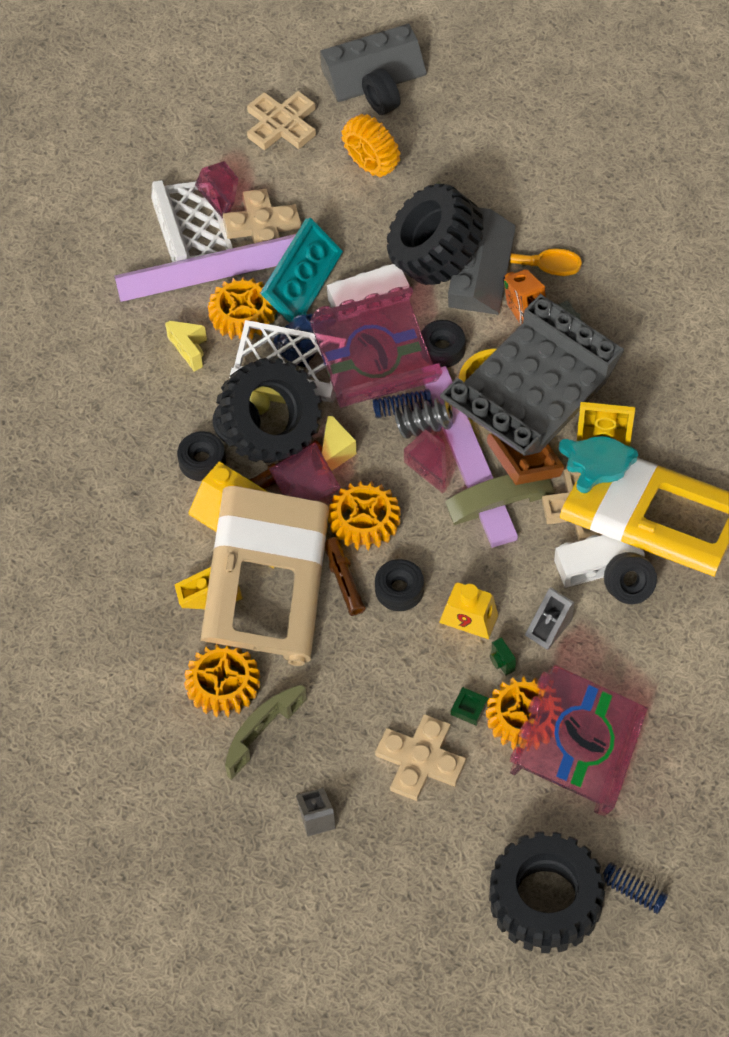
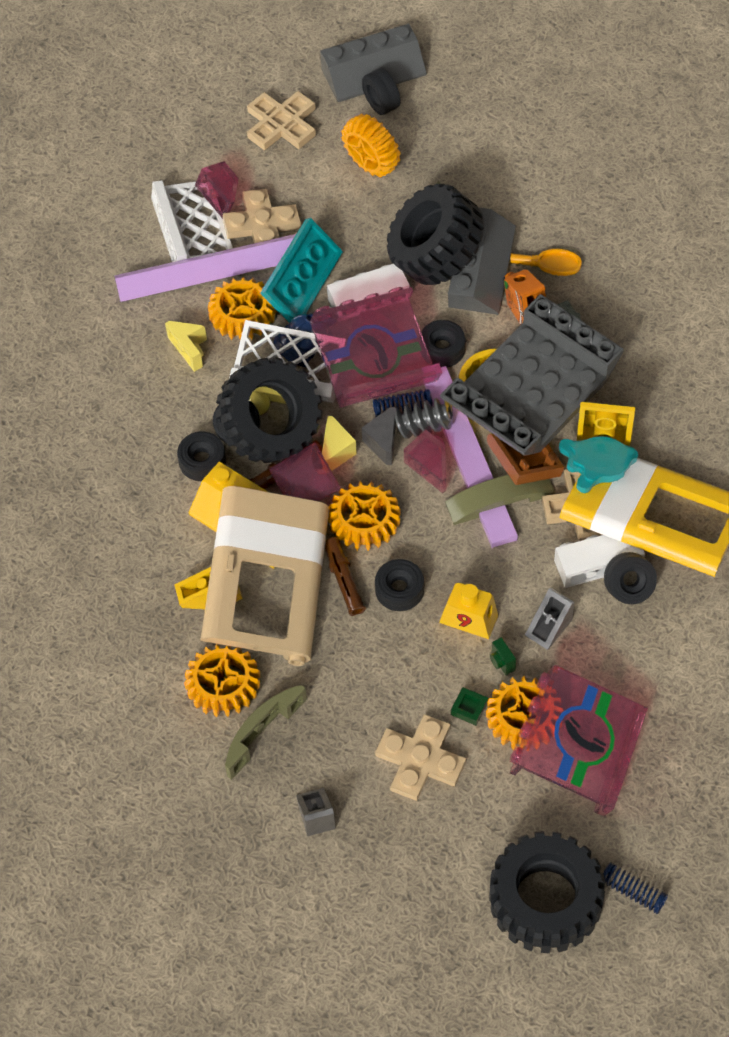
none -> flat silver slope [362,407,396,465]

